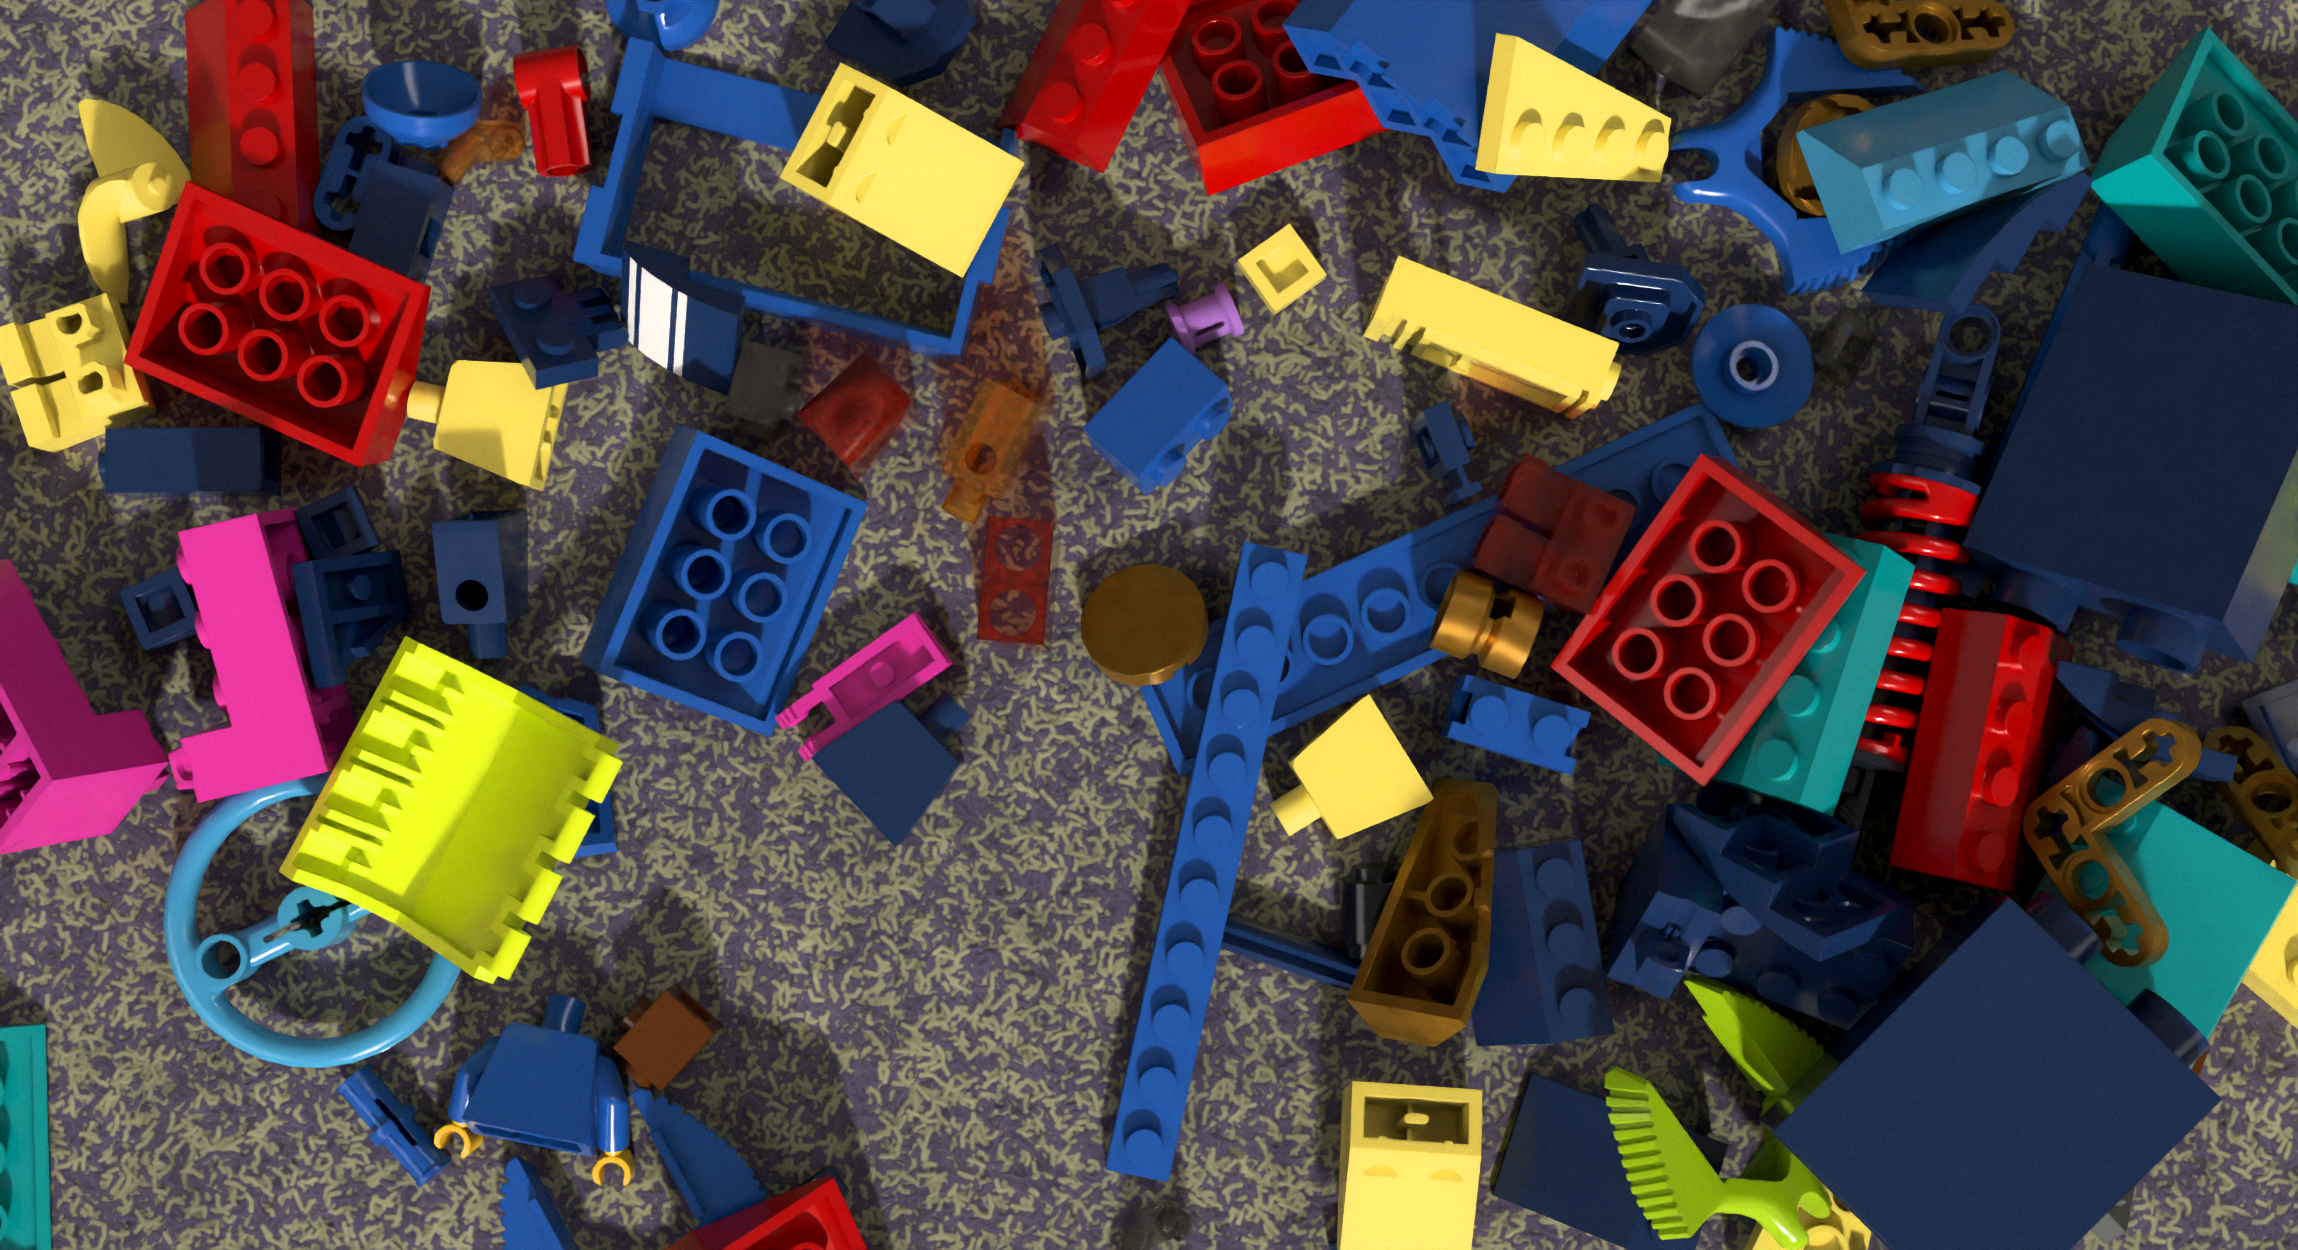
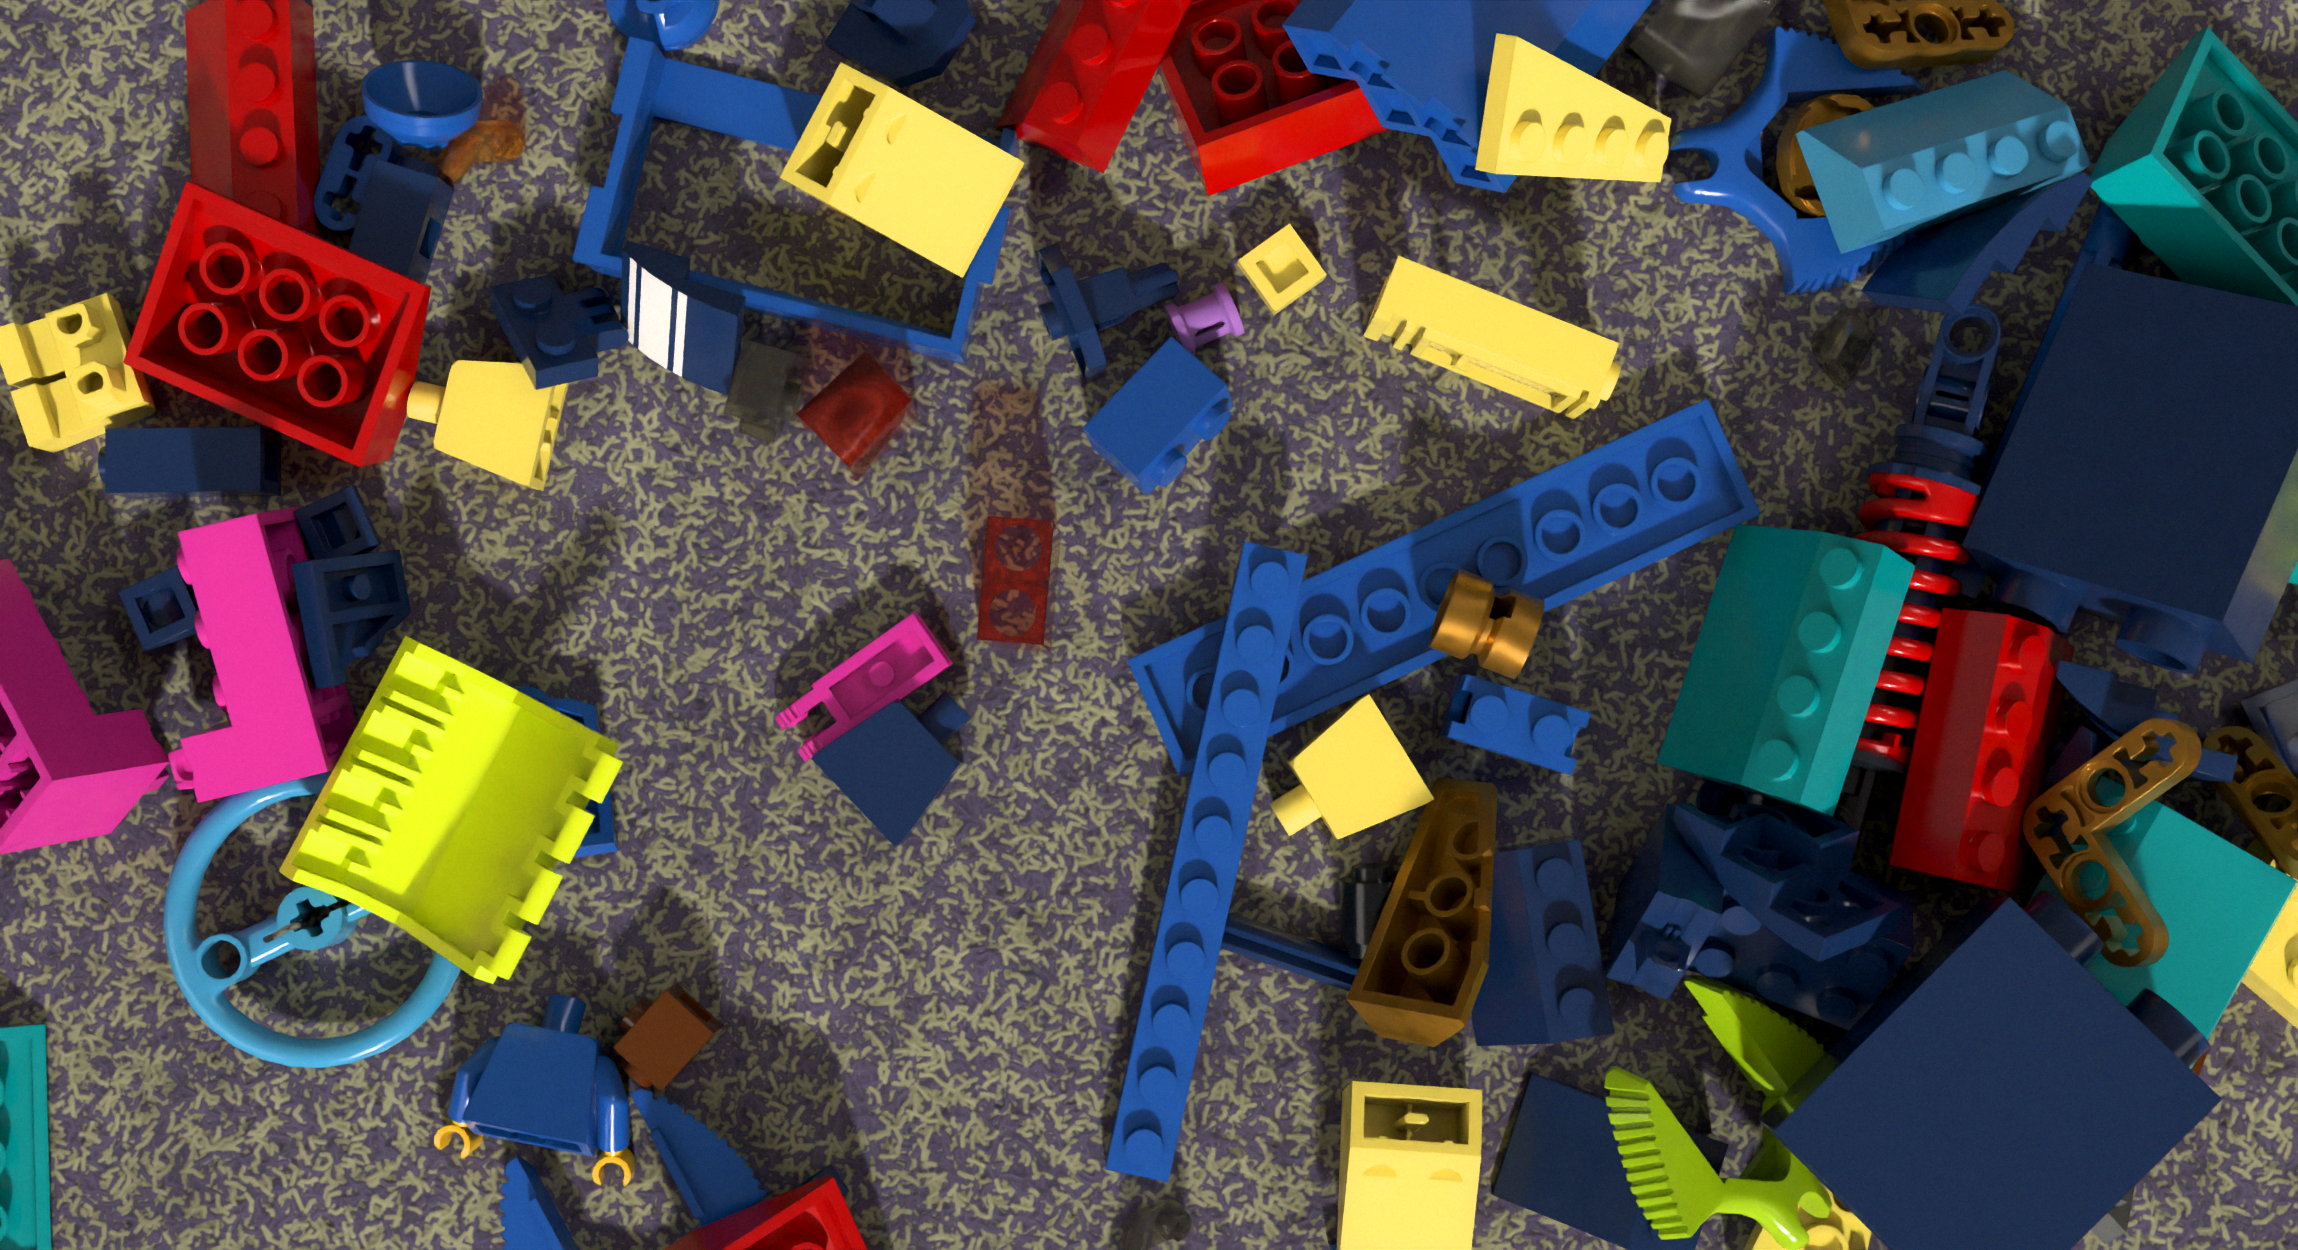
light yellow piece [78,99,191,305] -> none
blue pin [336,1063,452,1188] -> none
dark blue torso [432,510,528,659] -> none
red piece [513,44,595,178] -> none
blue slope [578,424,868,737] -> none
clear orange torso [941,375,1057,525] -> none
pearl gold tile [1081,564,1209,687] -> none
dark blue plate [1409,401,1483,509] -> none
clear red hips [1464,452,1638,615] -> none
red slope [1550,453,1868,787] -> none
dark blue piece [1557,204,1705,357] -> none
blue dish [1690,304,1814,429] -> none

